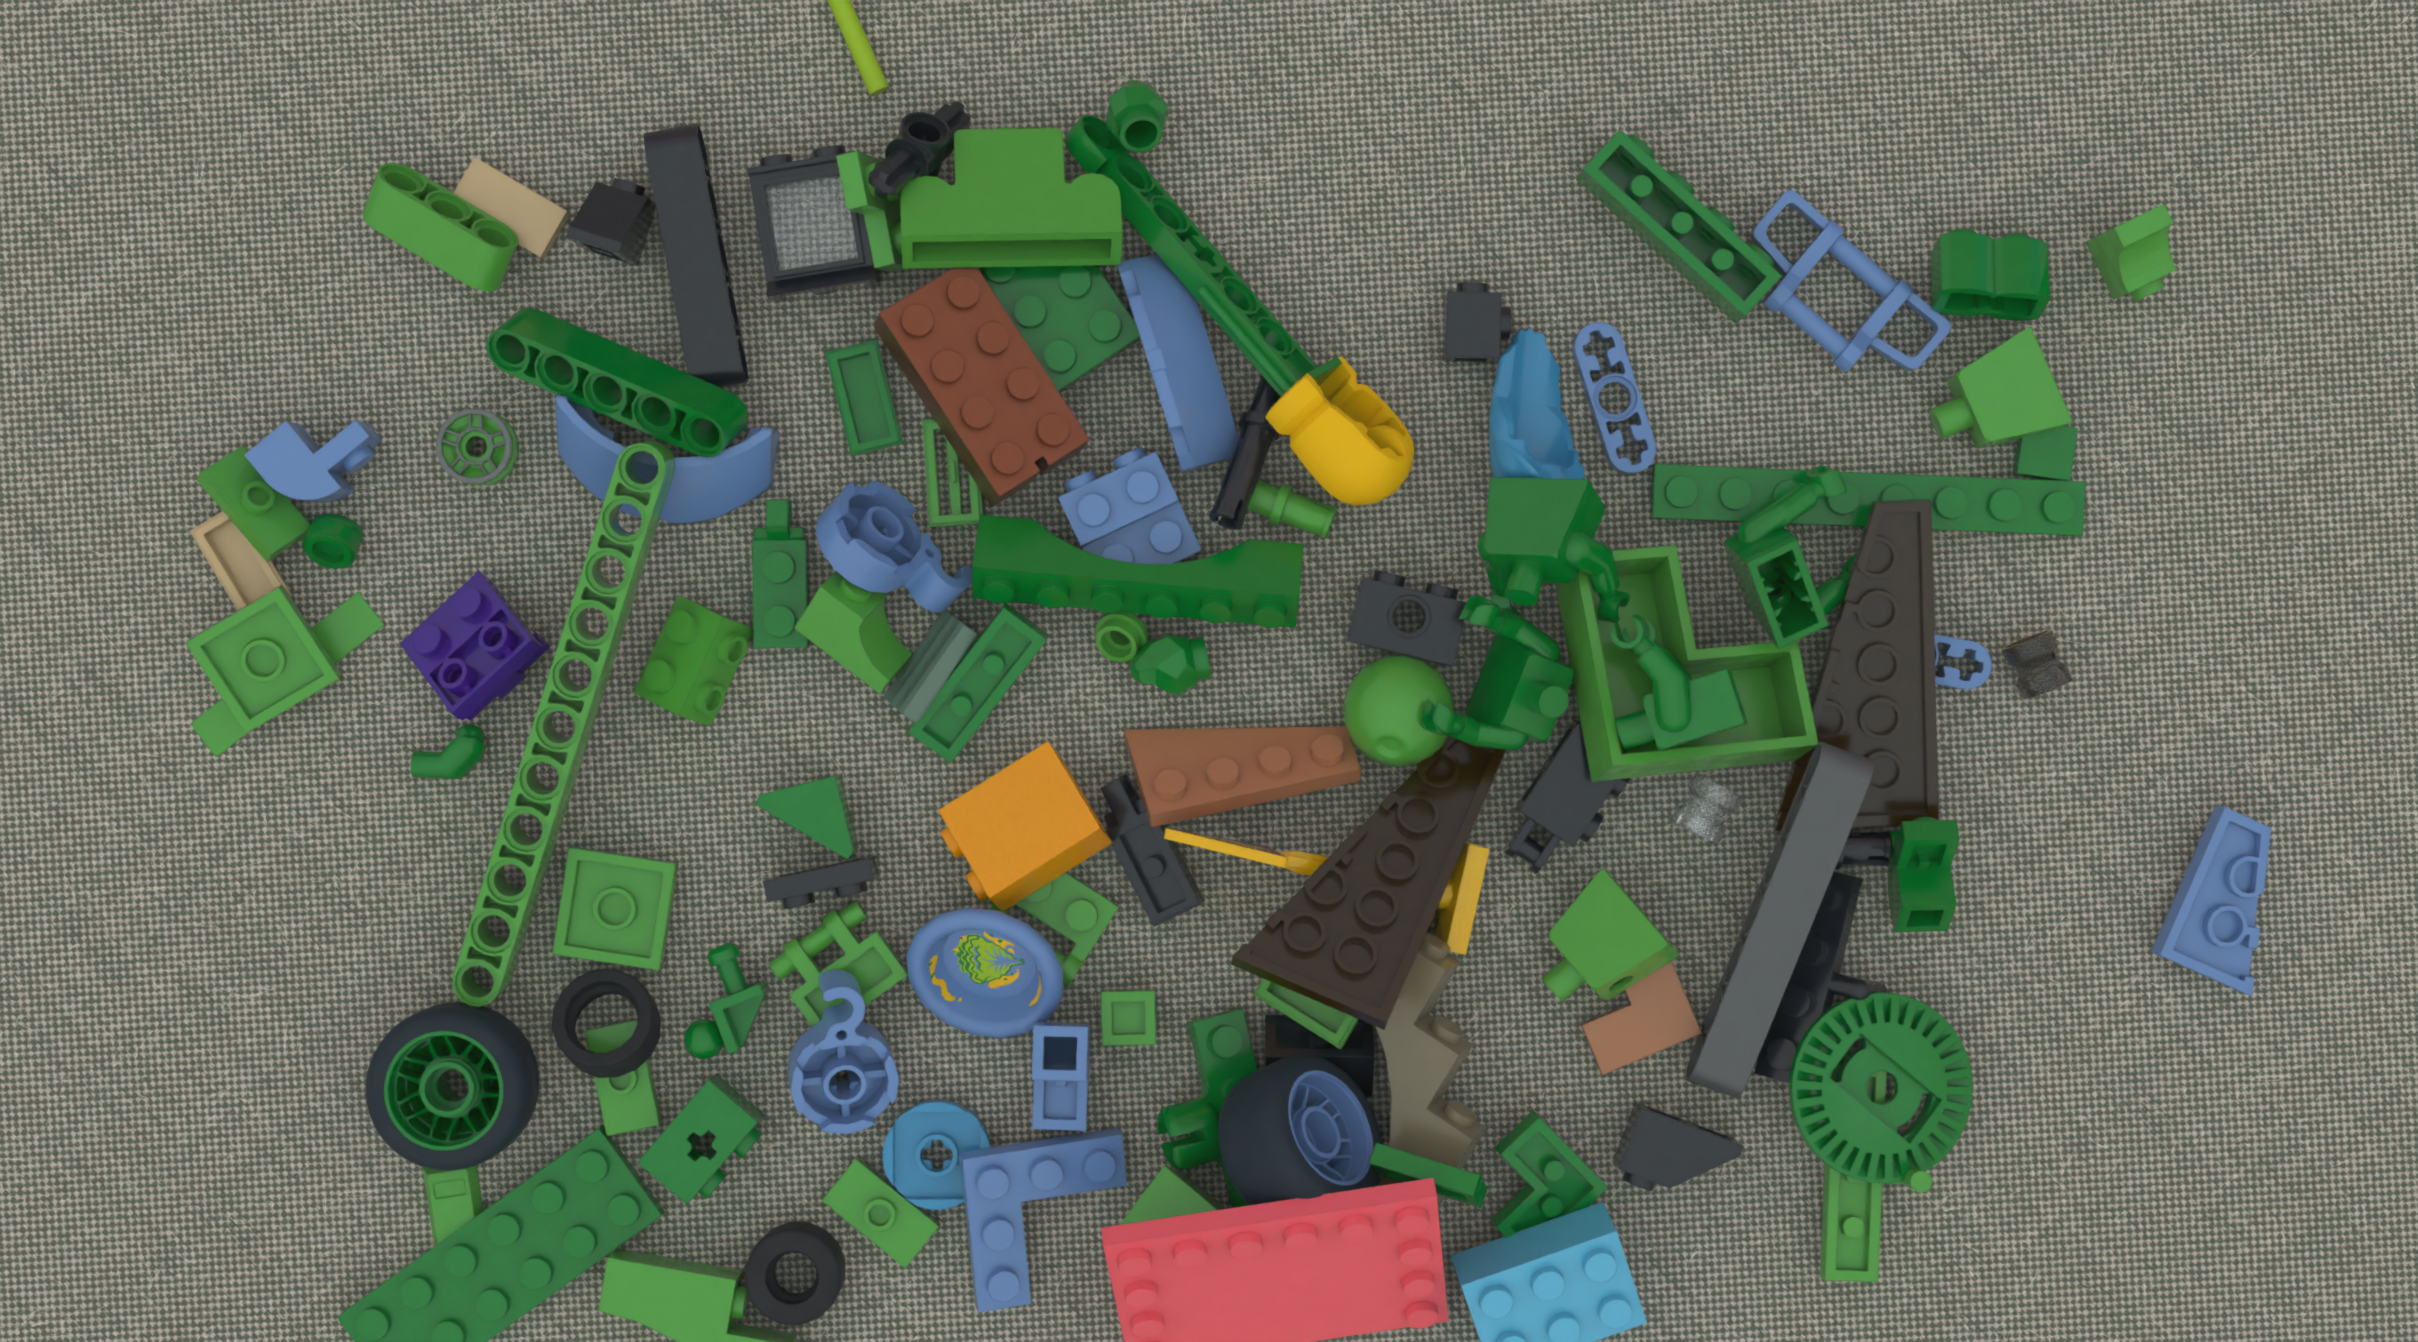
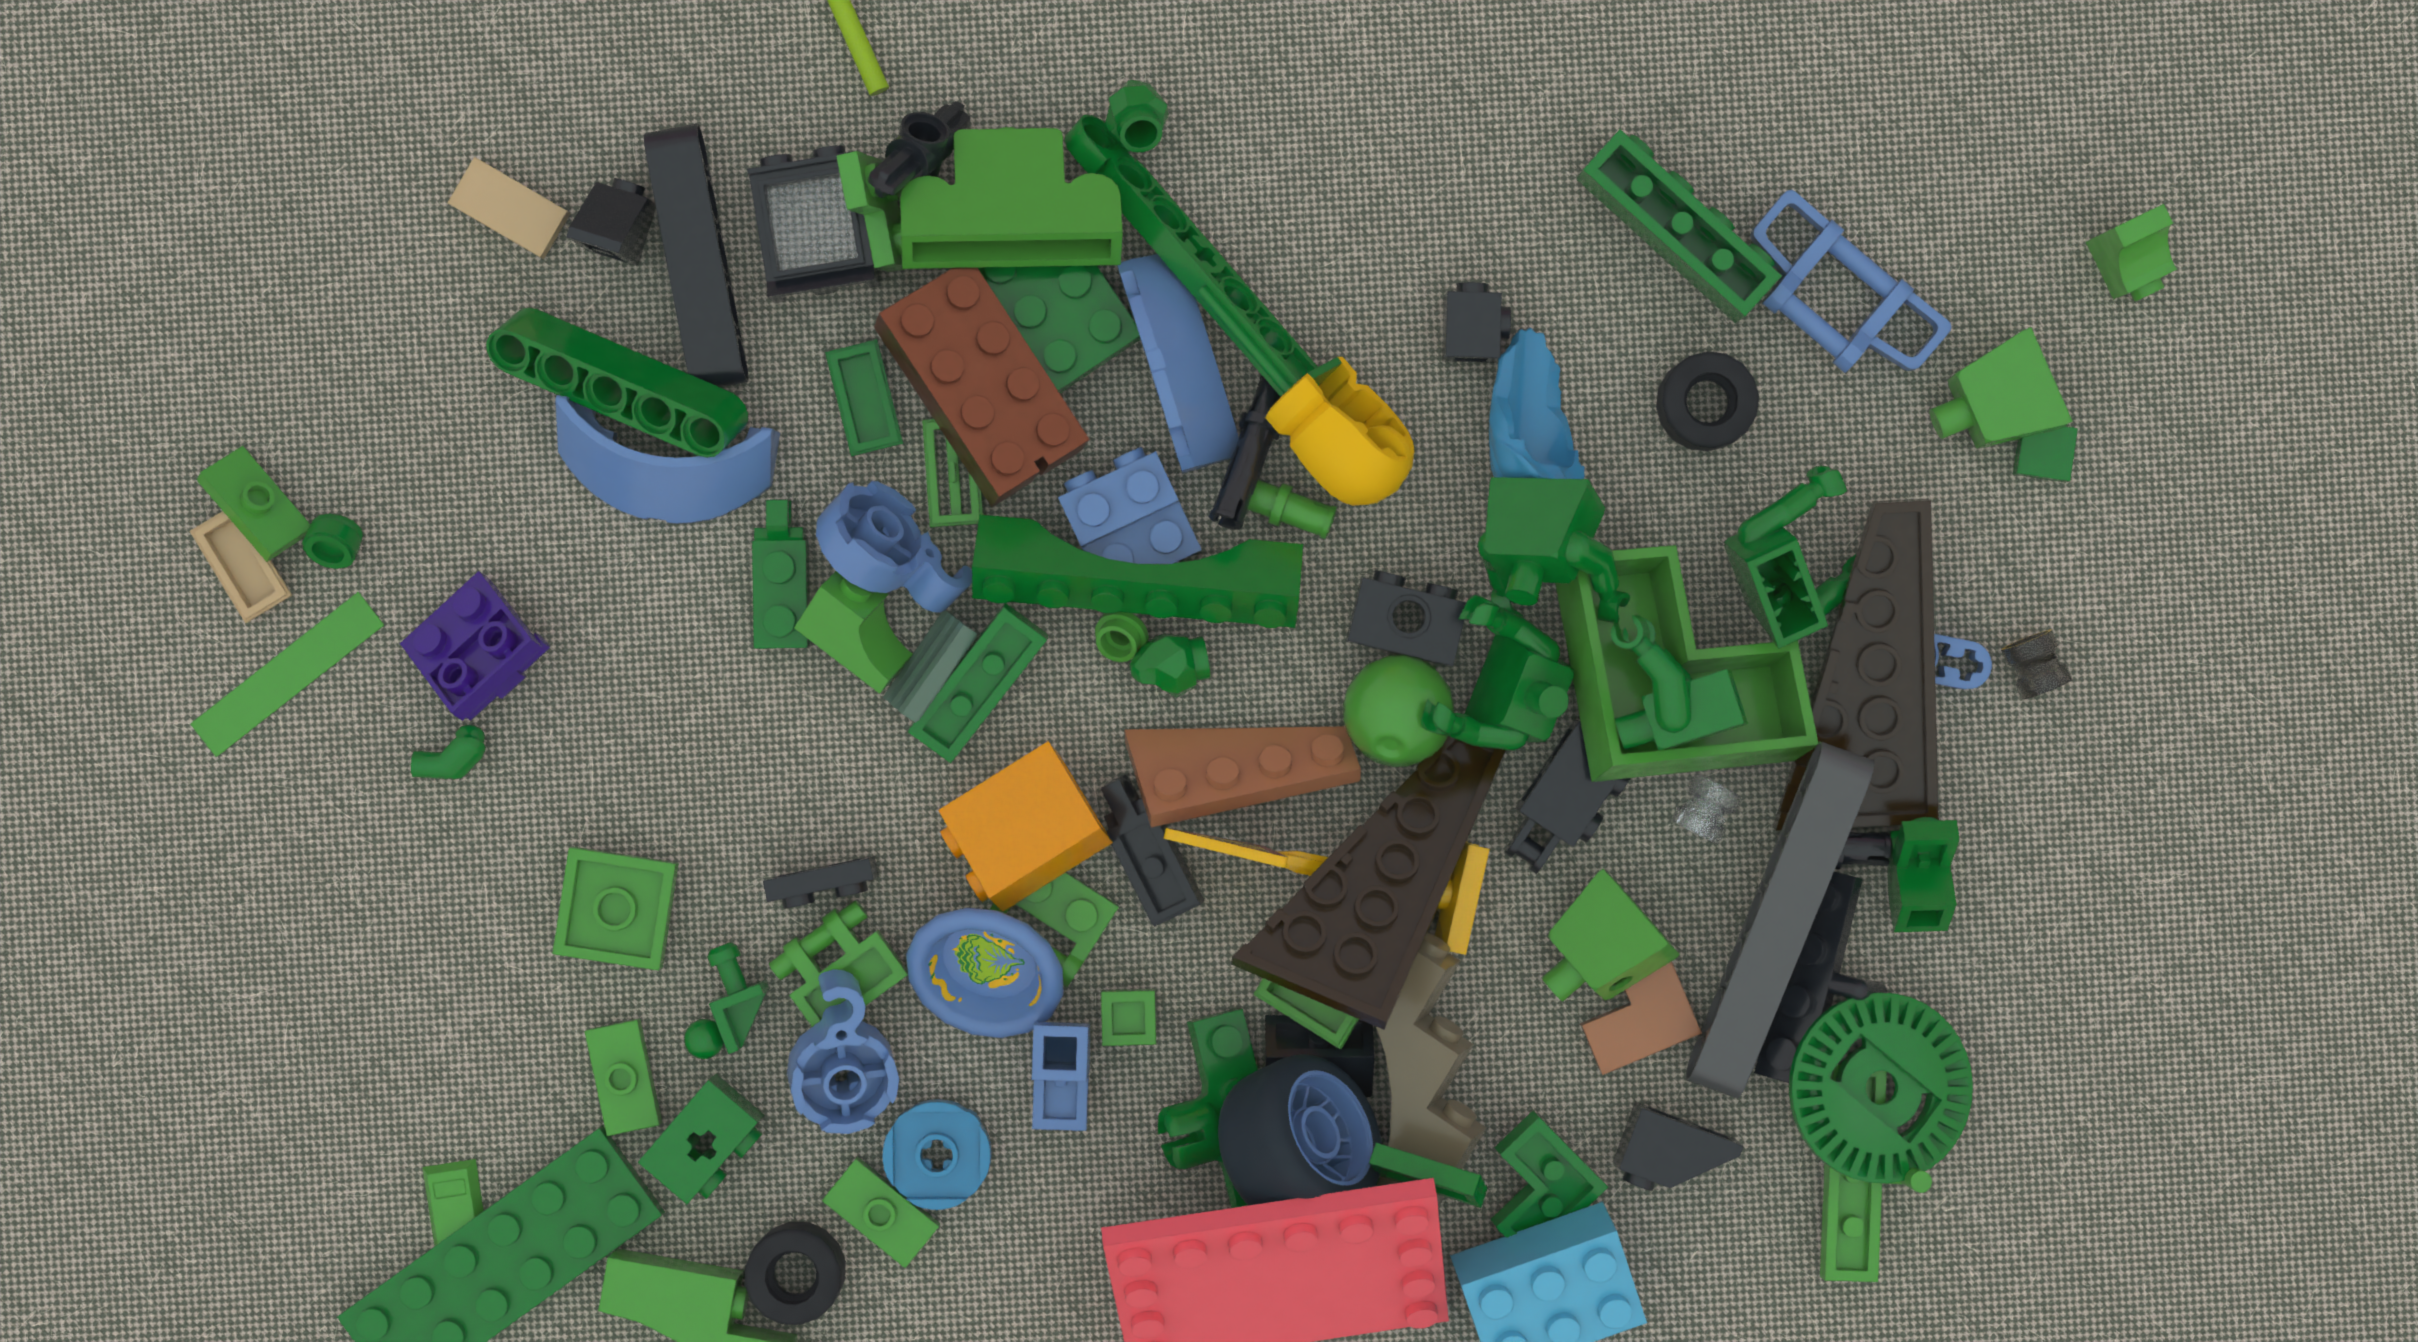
bright green plate [185,584,342,734] -> none
medium blue brick [244,420,382,503] -> none
bright green beam [362,163,519,291] -> none
wheel [366,1002,539,1170] -> none
bright green wheel [436,409,519,485] -> none
bright green beam [452,440,675,1007] -> none
black tyre [552,969,661,1078] -> none
bright green bracket [633,595,753,726] -> none
green slope [755,774,859,859] -> none
medium blue plate [959,1128,1127,1313] -> none
bright green slope [1120,1165,1227,1225] -> none
medium blue beam [1572,322,1656,475] -> none
green plate [1650,464,2085,536] -> none
green brick [1931,229,2050,321] -> none
medium blue wing [2151,805,2271,996] -> none
none -> black tyre [1656,351,1759,452]

